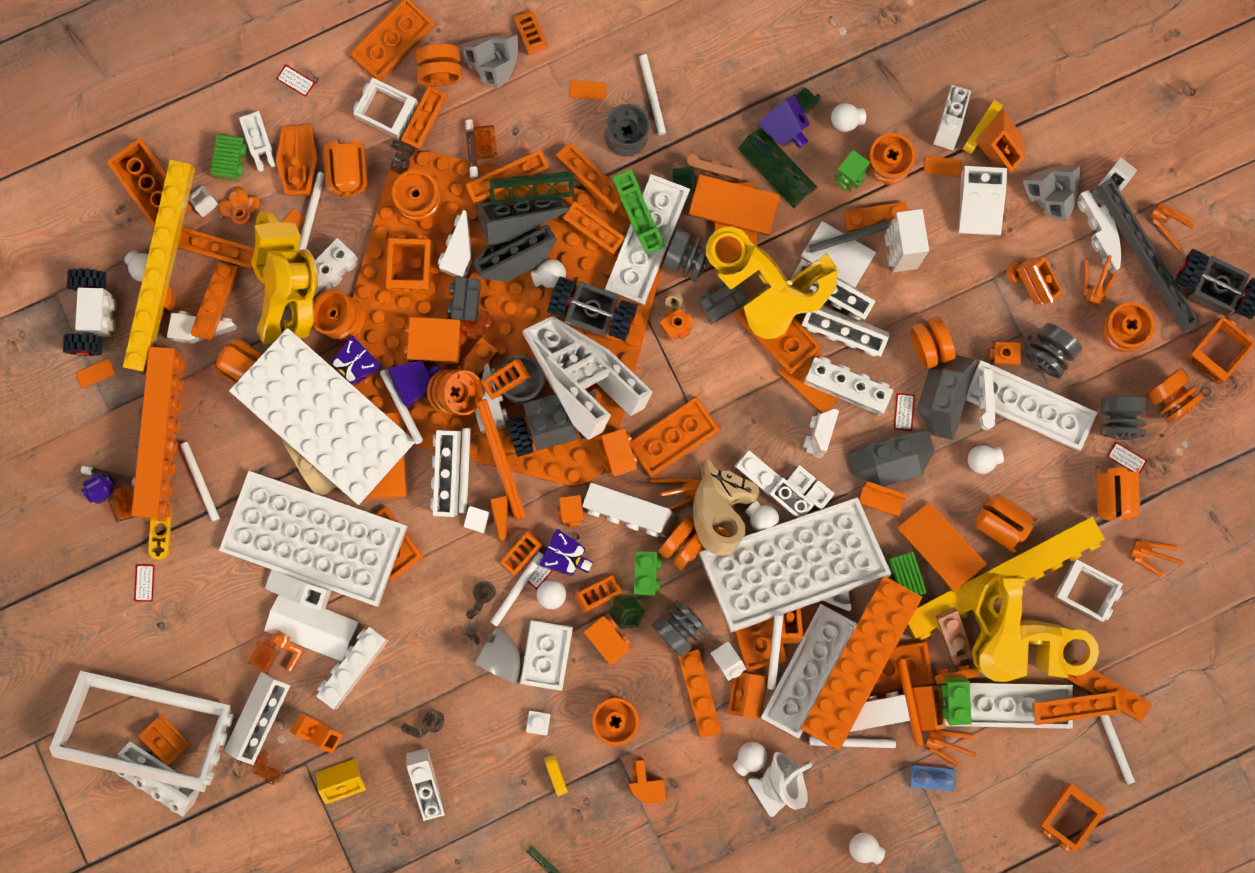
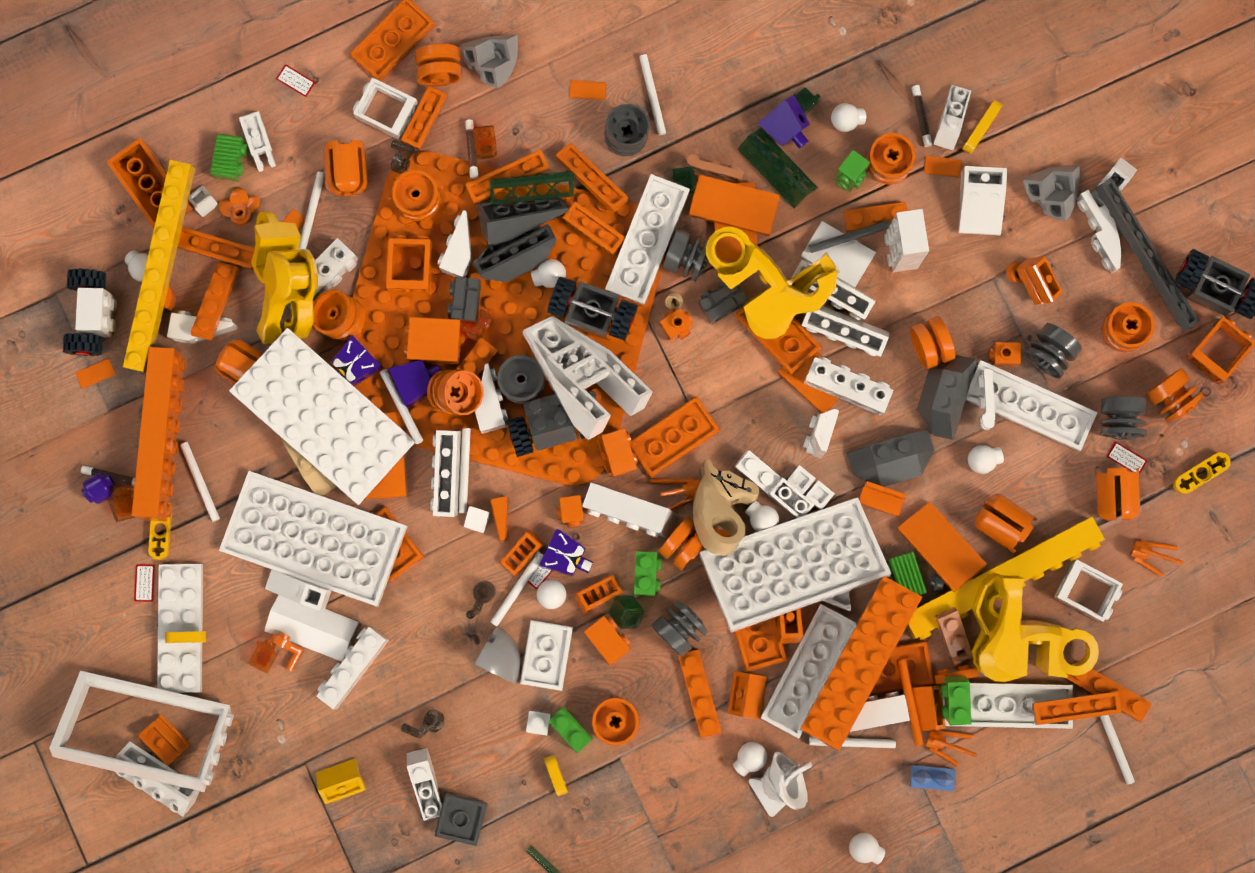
white brick [224,672,290,765] -> none
clear orange bracket [253,752,285,785] -> none
orange piece [276,125,318,196] -> none
orange brick [290,713,343,754] -> none
orange axle [476,399,525,520] -> none
orange slope [481,359,530,400] -> none
orange slope [514,10,548,55] -> none
bright green slope [612,169,665,255] -> none
orange brick [629,759,666,803] -> none
white brick [711,642,746,681] -> none
white bar [767,612,784,690] -> none
white sticker [894,393,915,431] -> none
orange slope [975,110,1025,173] -> none
orange window [1037,782,1107,852] -> none
orange plant [1082,255,1117,306] -> none
orange plant [1151,202,1195,253] -> none
none -> white plate [157,564,203,693]
none -> yellow beam [165,631,206,643]
none -> dark grey plate [435,793,487,846]
none -> bright green brick [549,707,593,753]
none -> clear smoke bar [911,85,932,147]
none -> dark grey plate [930,574,944,591]
none -> yellow beam [1173,452,1231,494]

